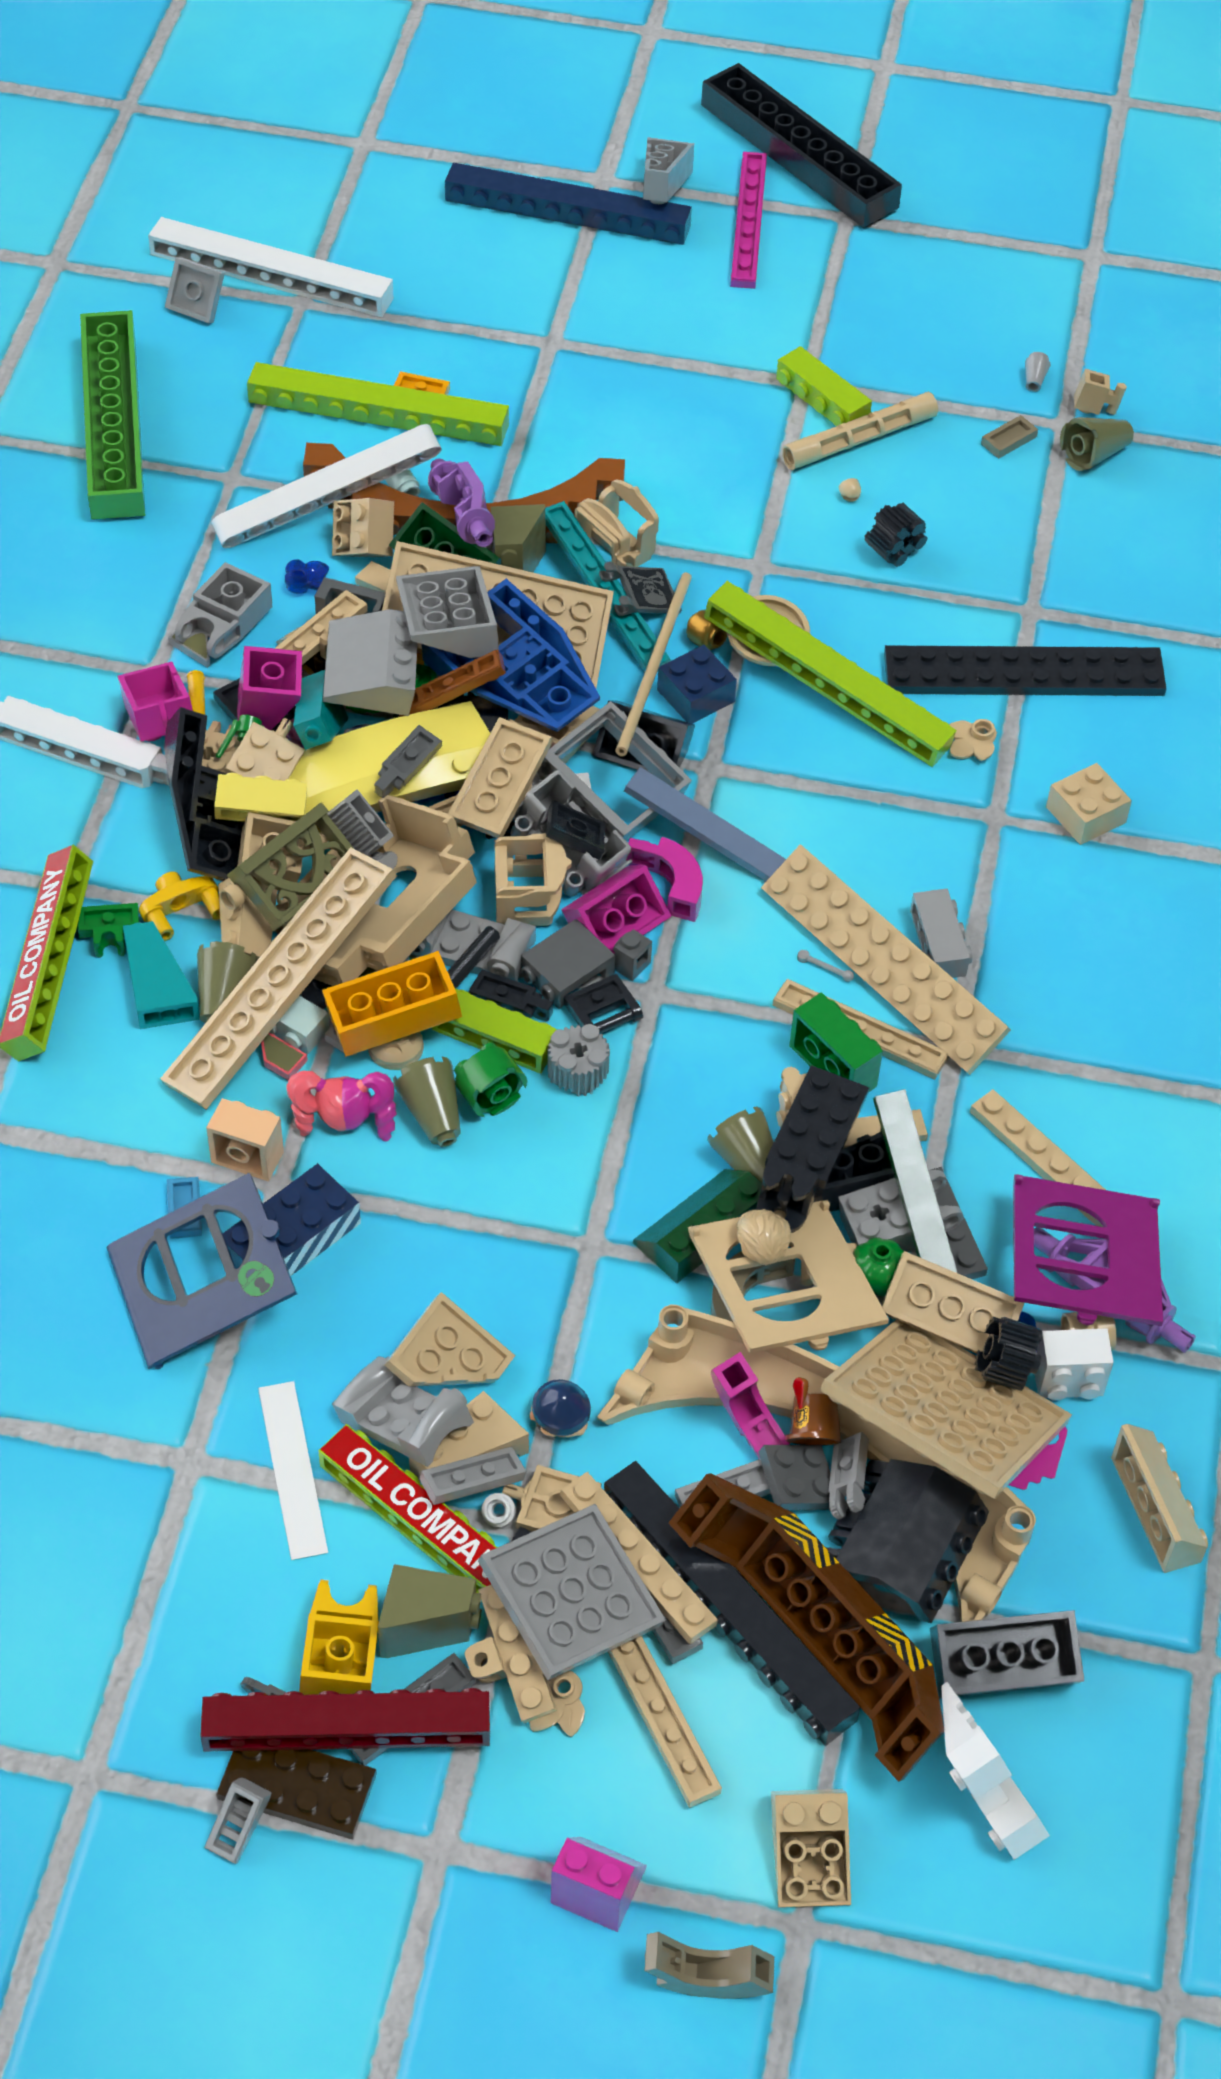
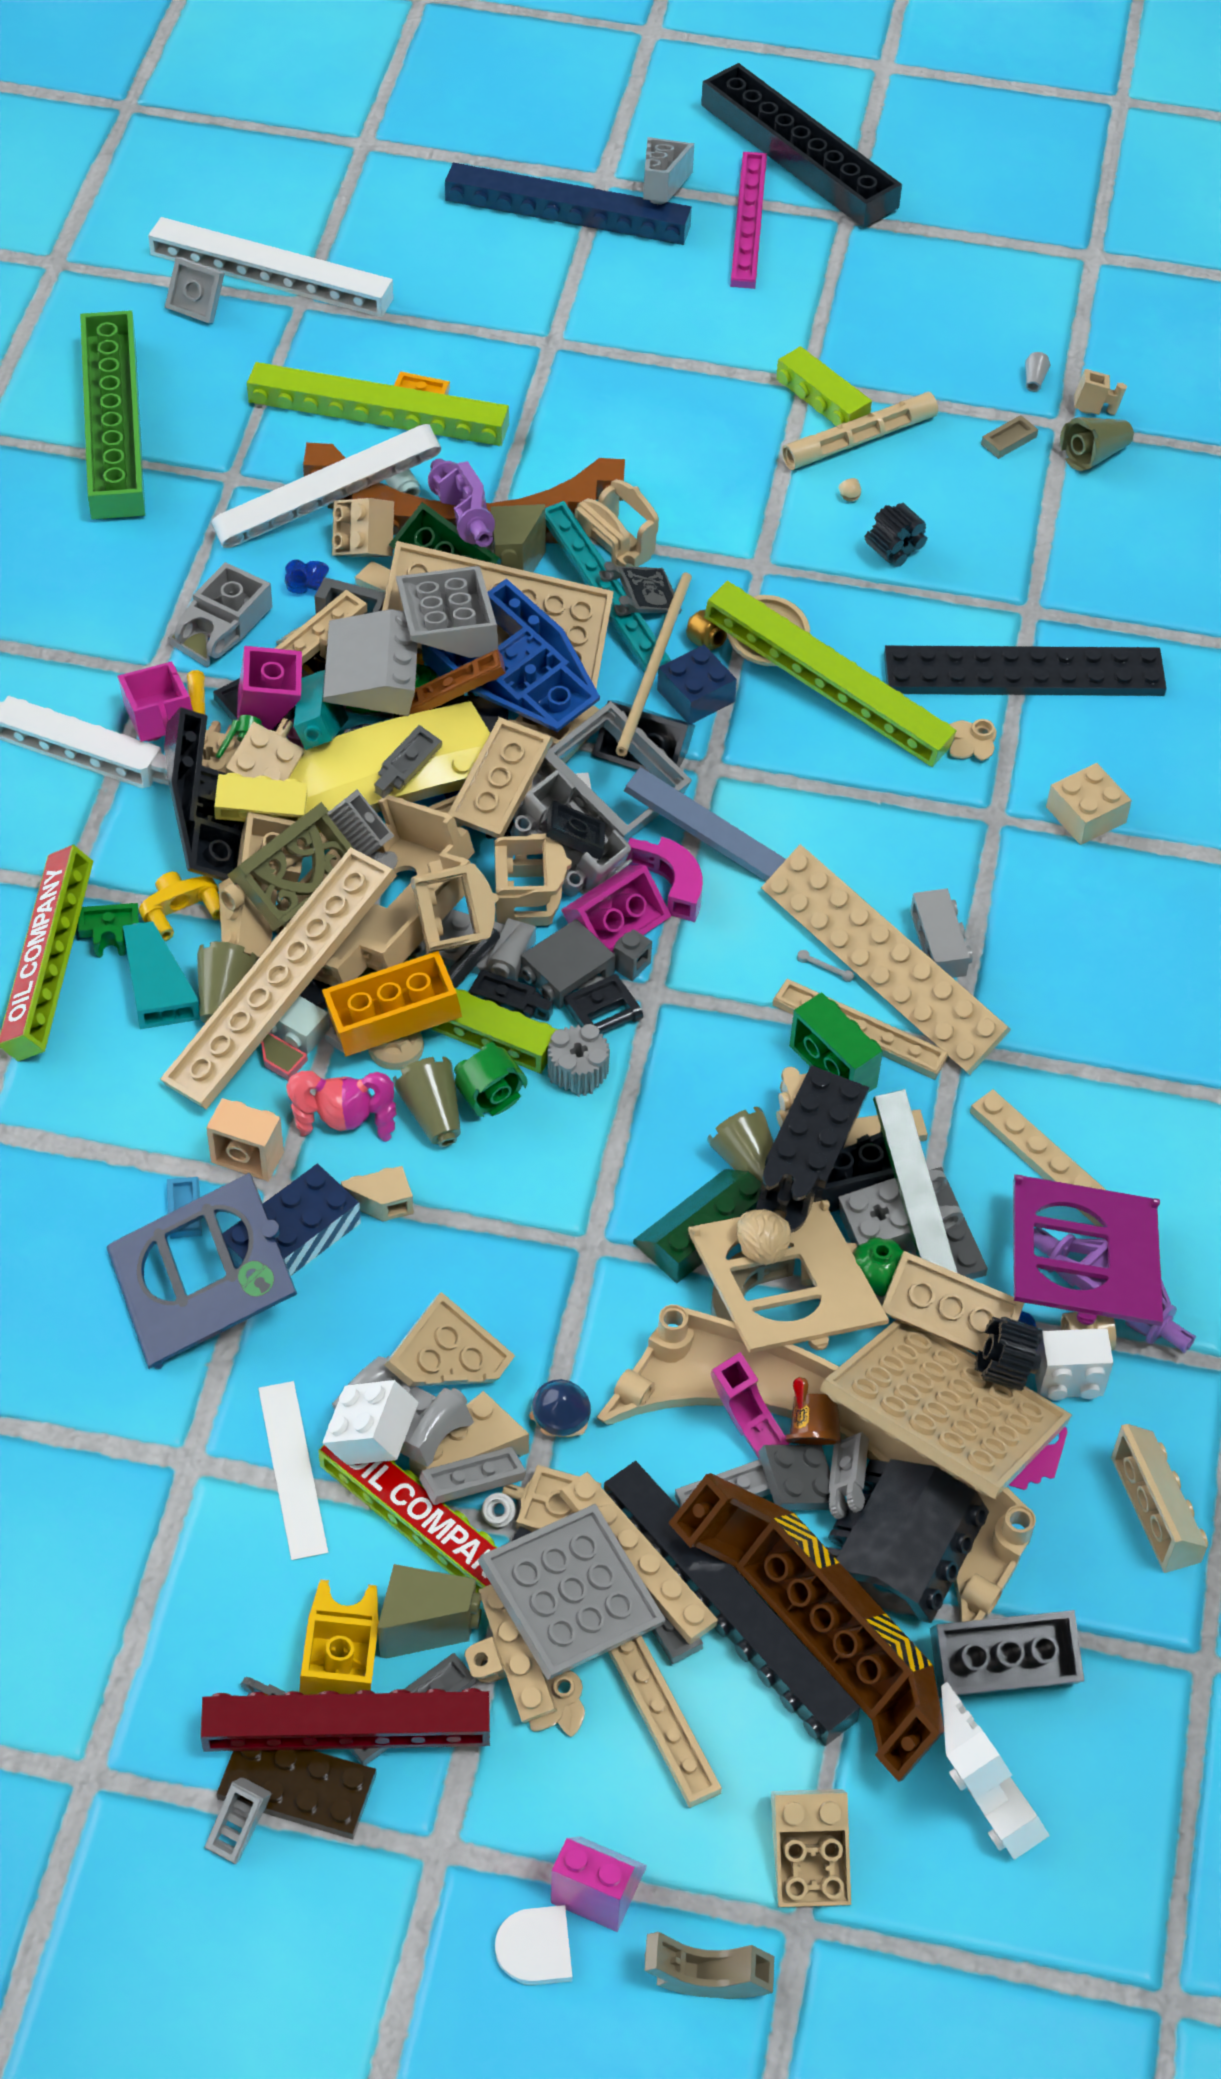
none -> white brick [322,1380,419,1465]
none -> tan slope [341,1166,414,1221]
none -> tan animal [410,860,499,954]
none -> white tile [495,1905,573,1985]

